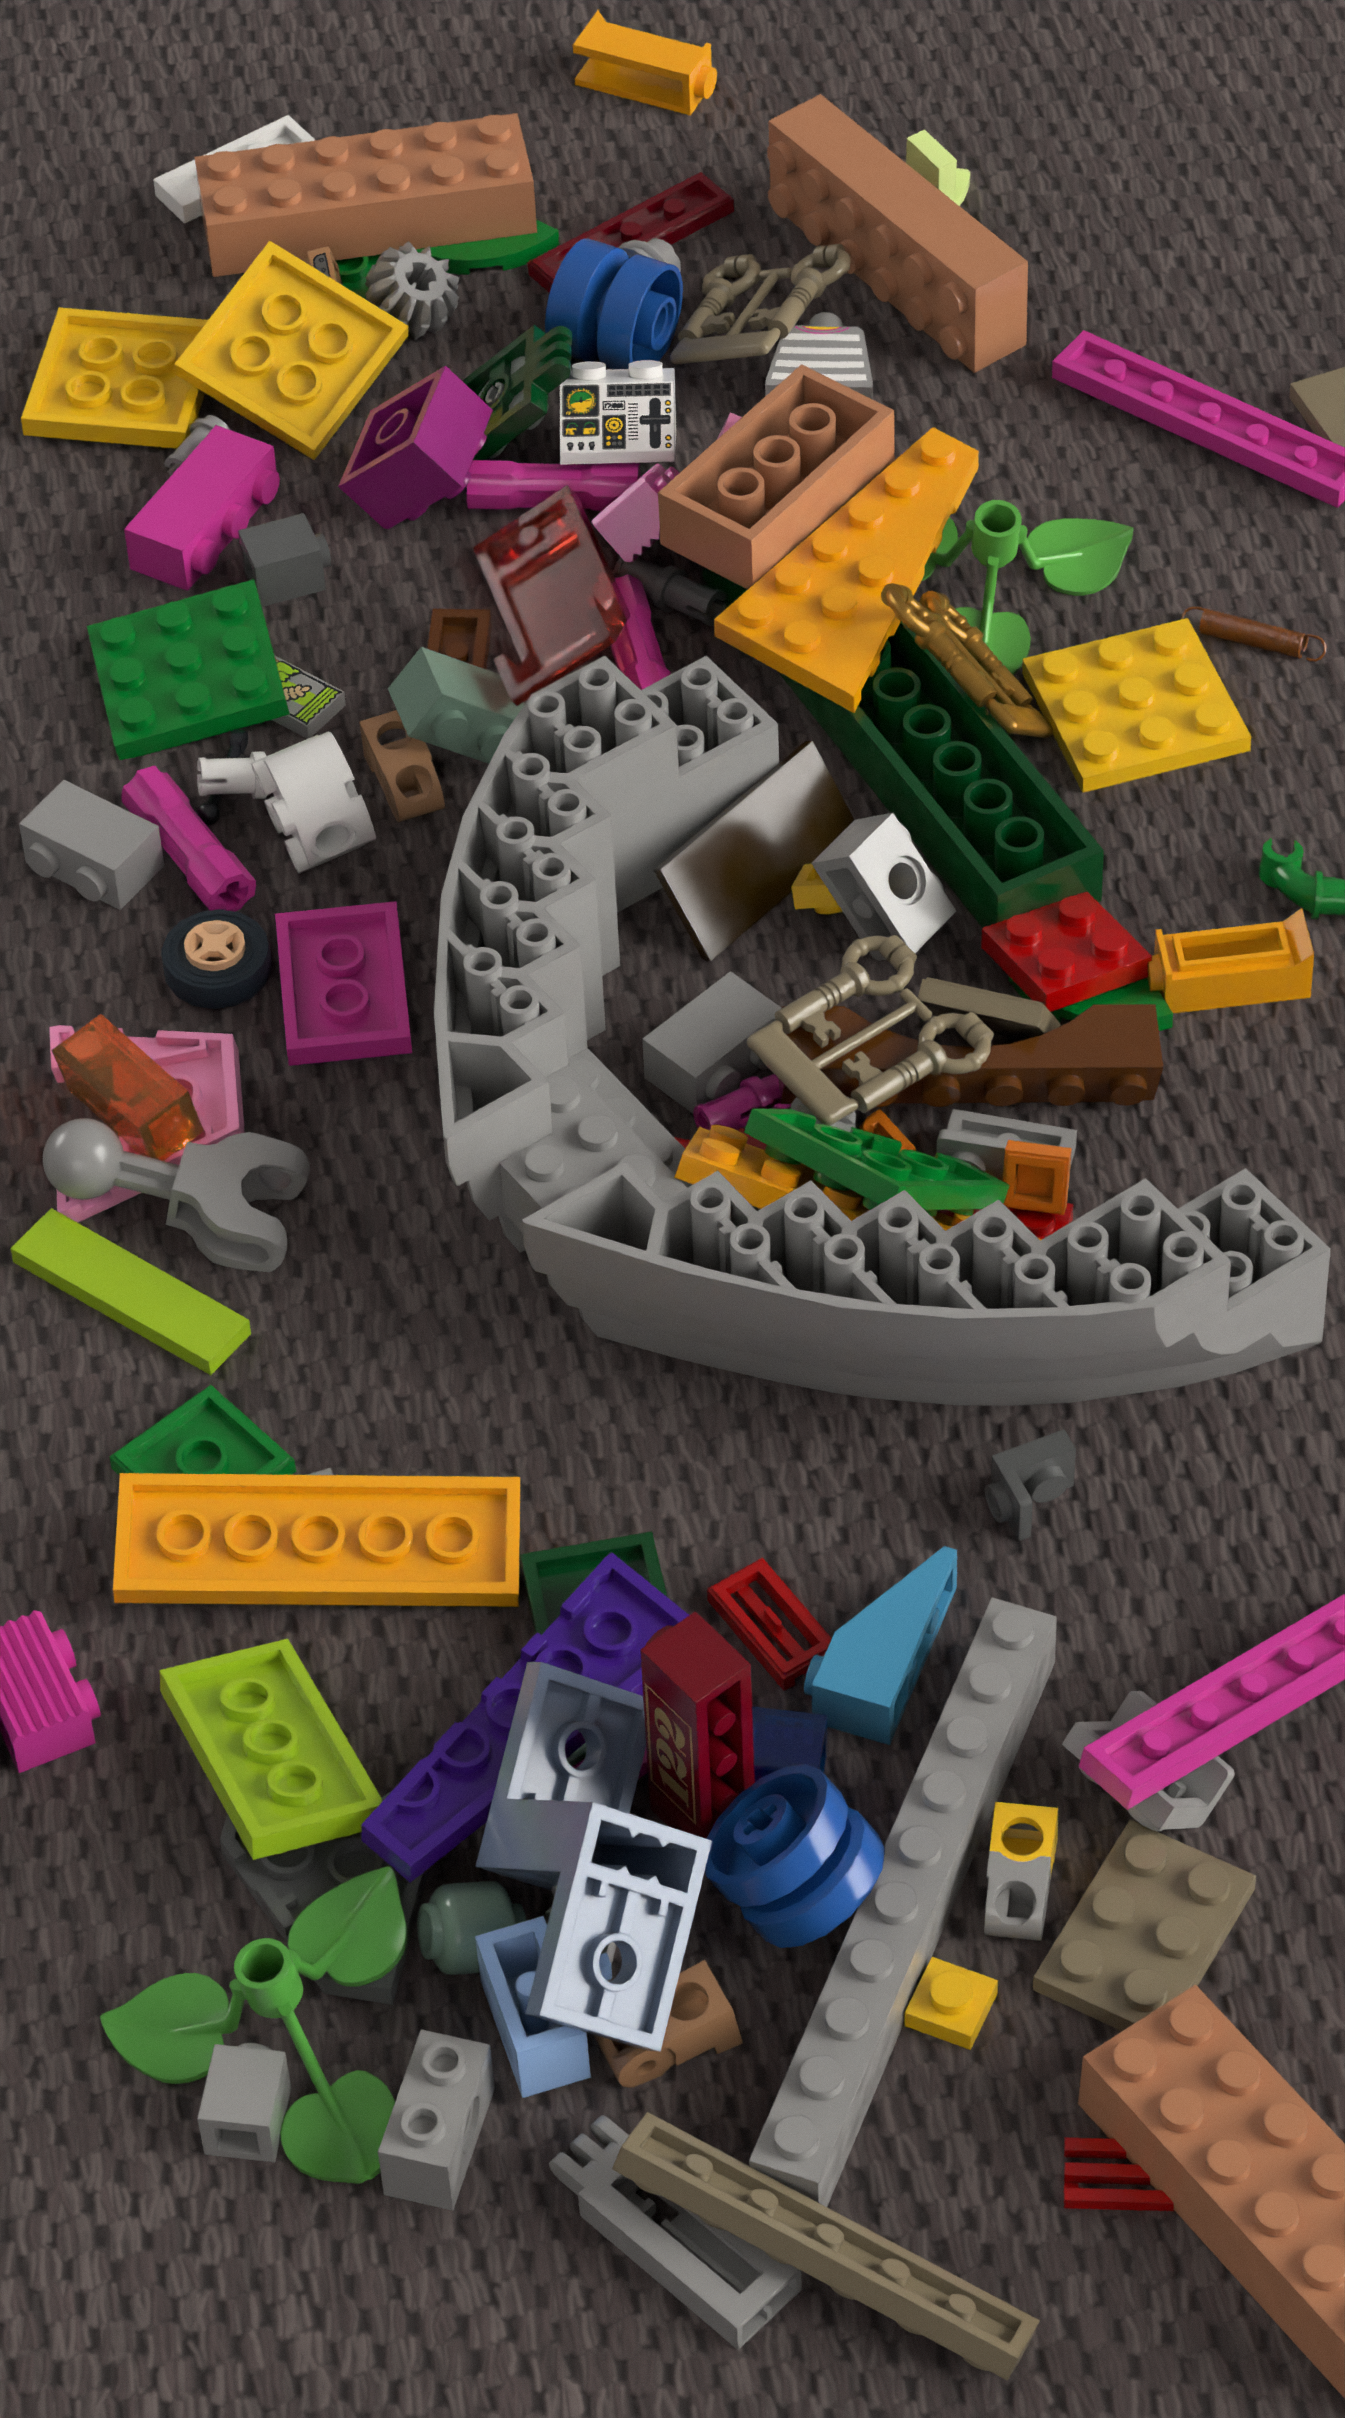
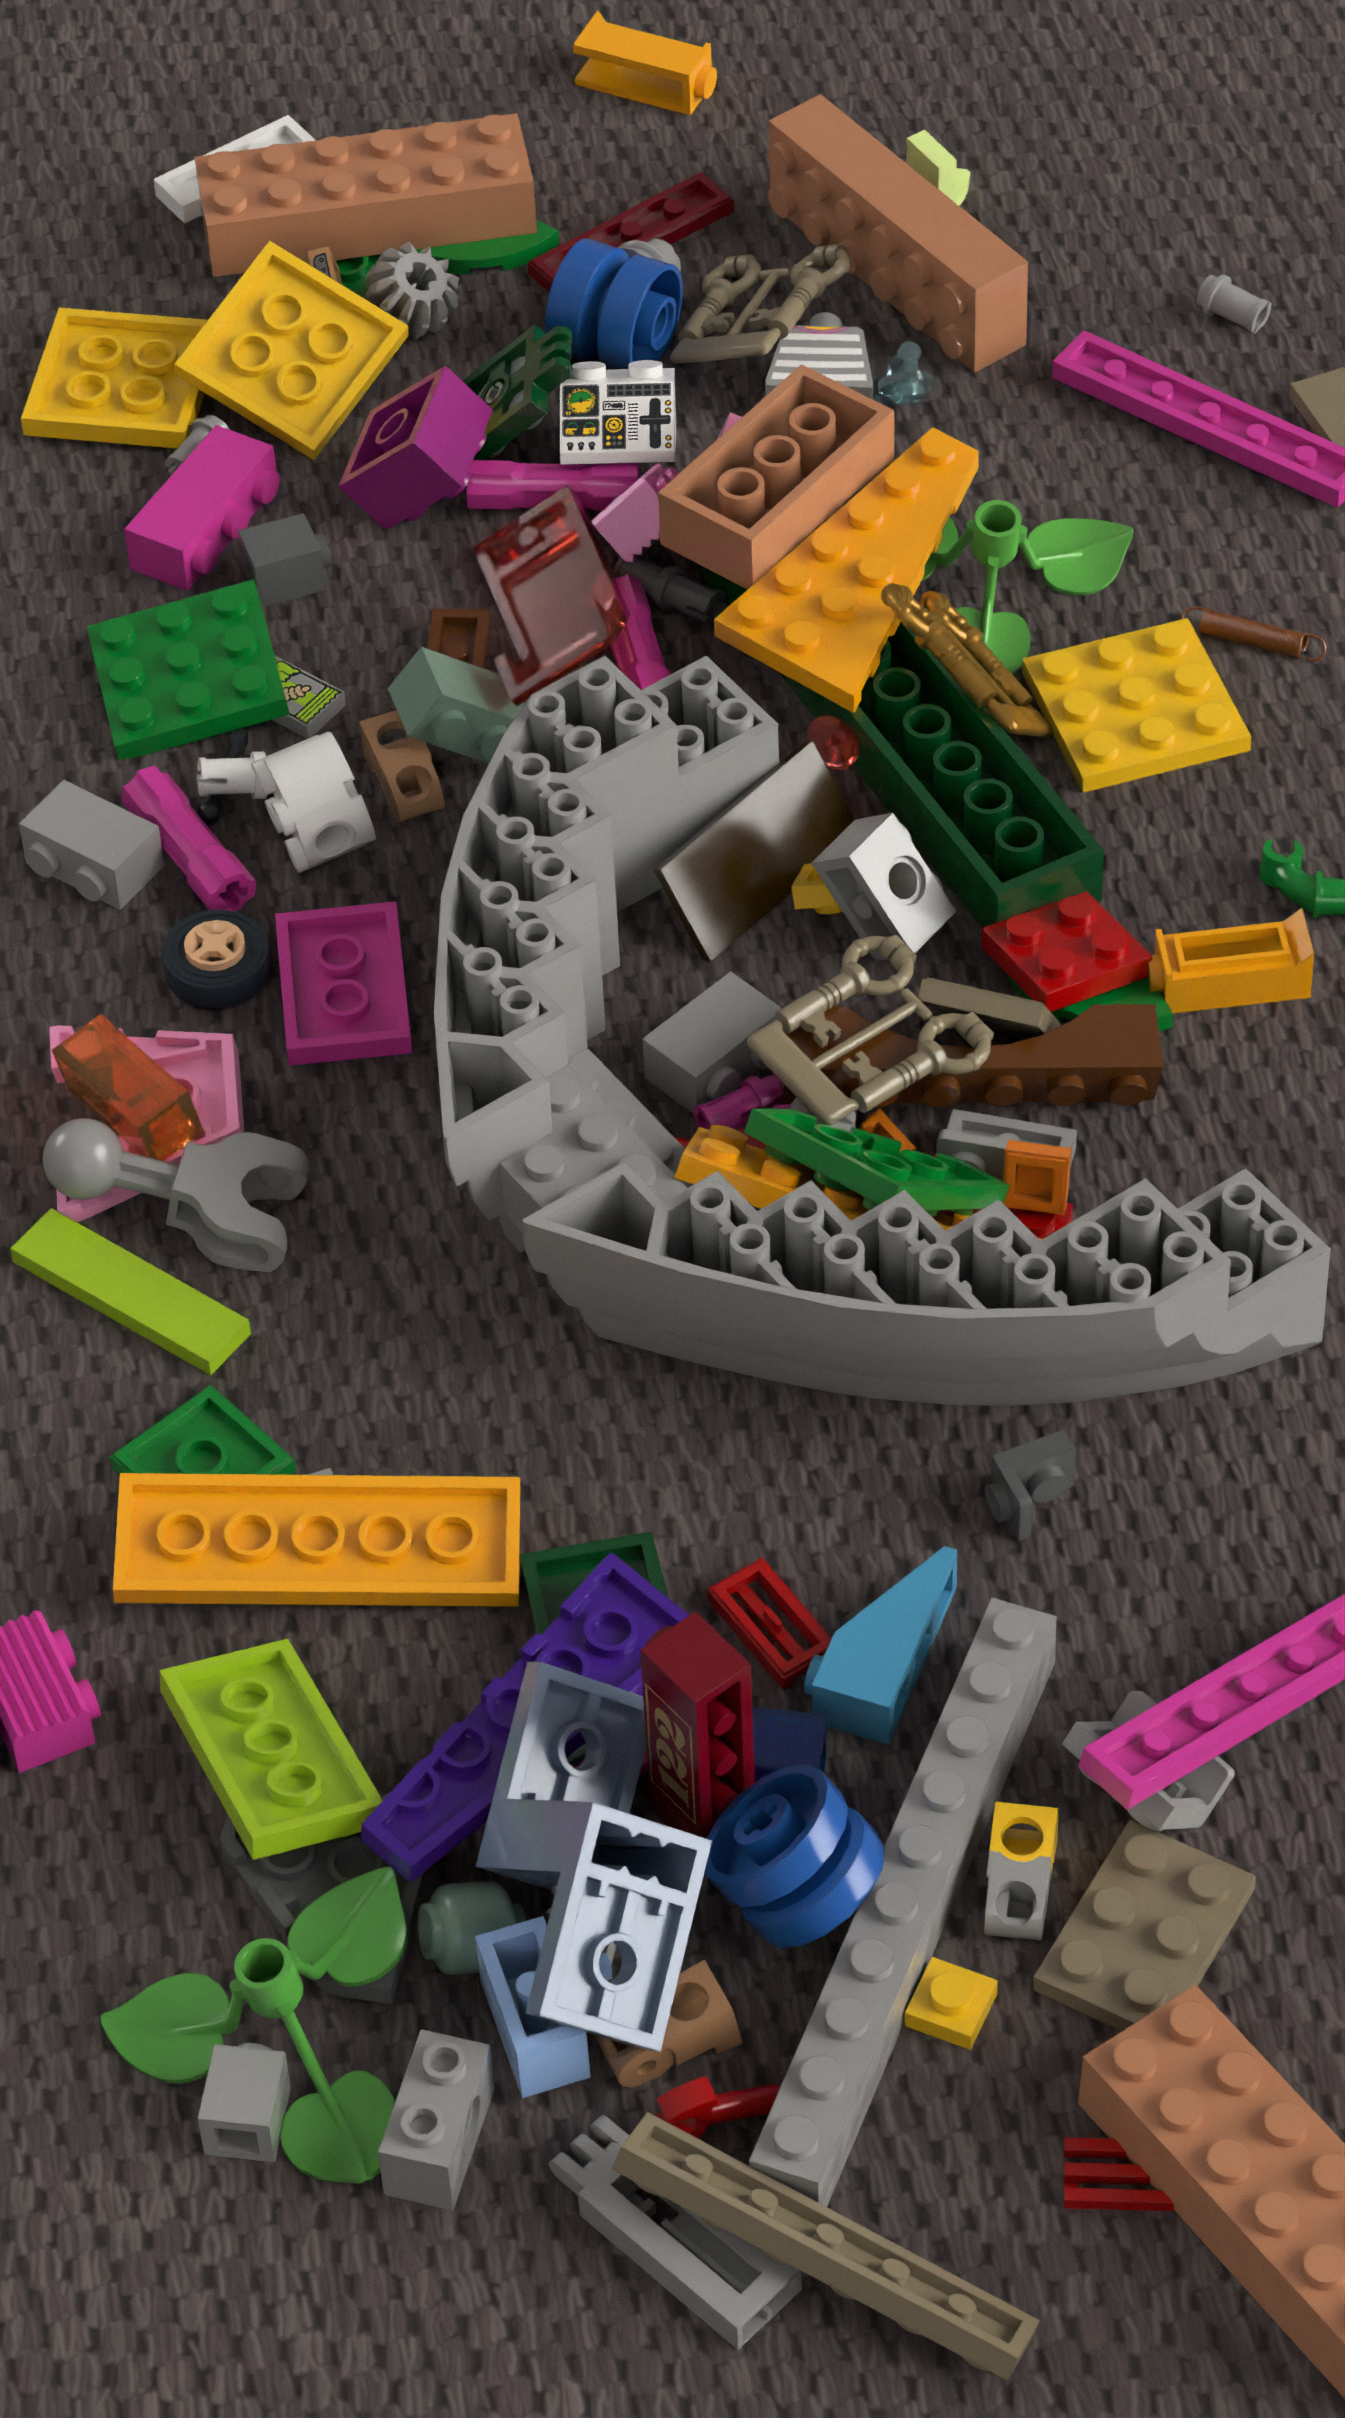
none -> red bar [652,2076,781,2140]
none -> clear red piece [806,716,859,770]
none -> clear light blue plate [878,341,935,404]
none -> light grey pin [1196,274,1271,334]

